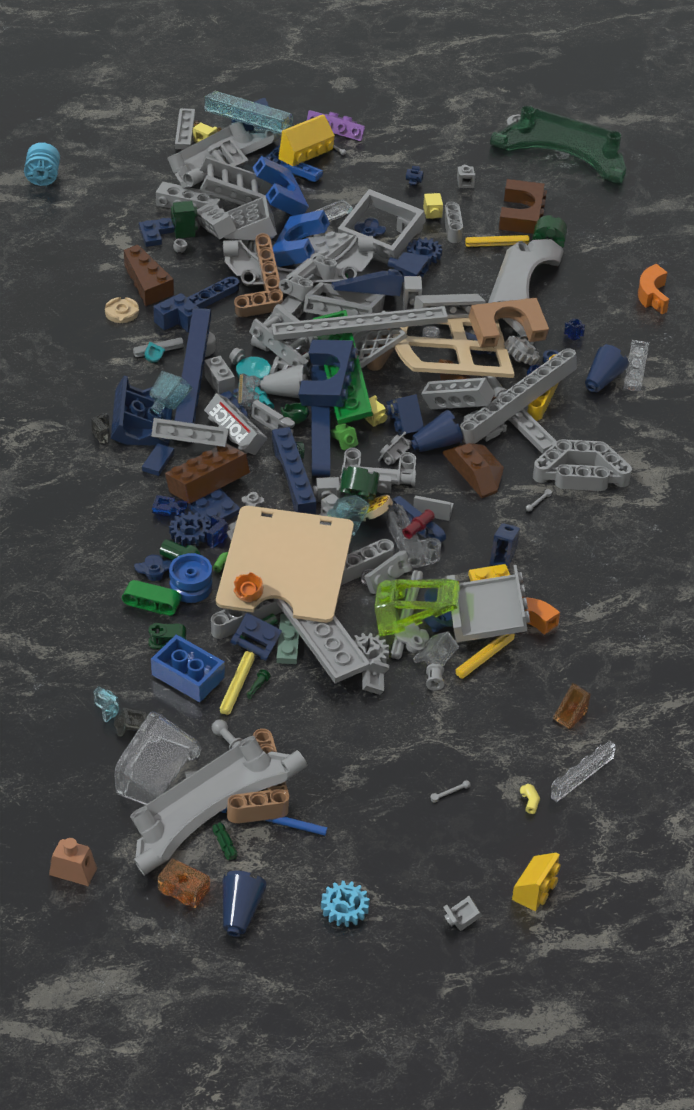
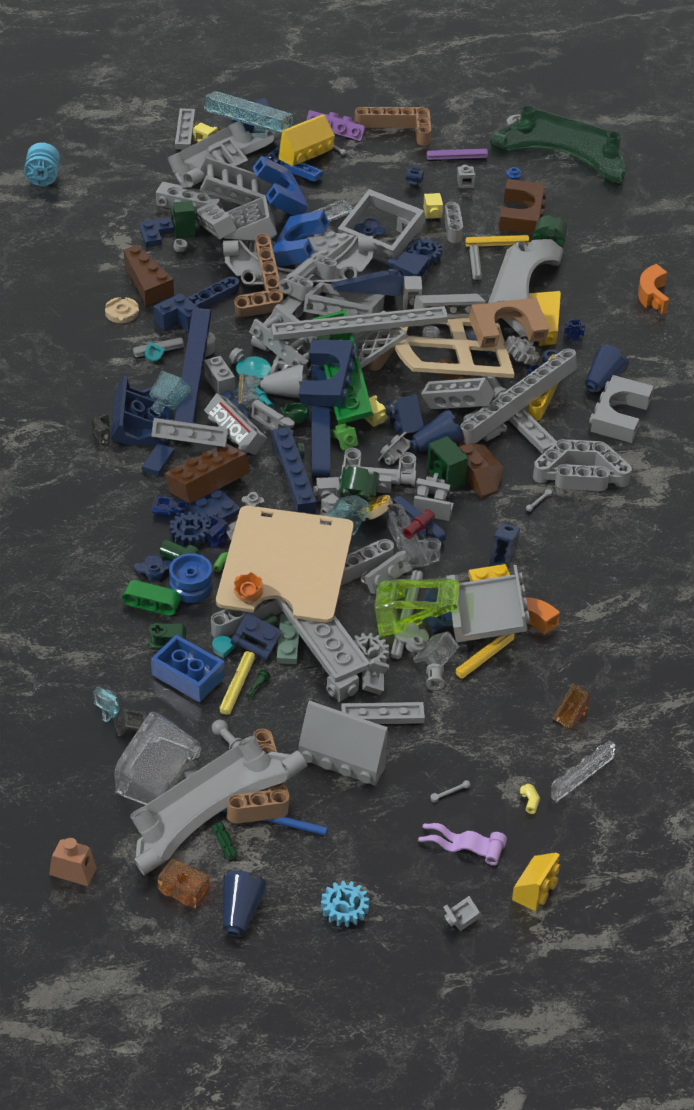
clear plate [623,340,649,392] -> none
none -> teal tile [212,636,236,658]
none -> light grey slope [299,701,388,786]
none -> light grey bracket [326,674,359,702]
none -> light grey plate [341,702,425,724]
none -> medium nougat beam [354,107,431,146]
none -> light grey hips [416,473,451,501]
none -> lavender flag [418,823,507,865]
none -> medium lavender axle [427,149,488,160]
none -> dark green brick [427,436,468,491]
none -> light grey axle [470,245,482,280]
none -> blue plate [506,167,522,180]
none -> yellow slope [529,291,561,346]
none -> light grey arch [589,375,654,443]

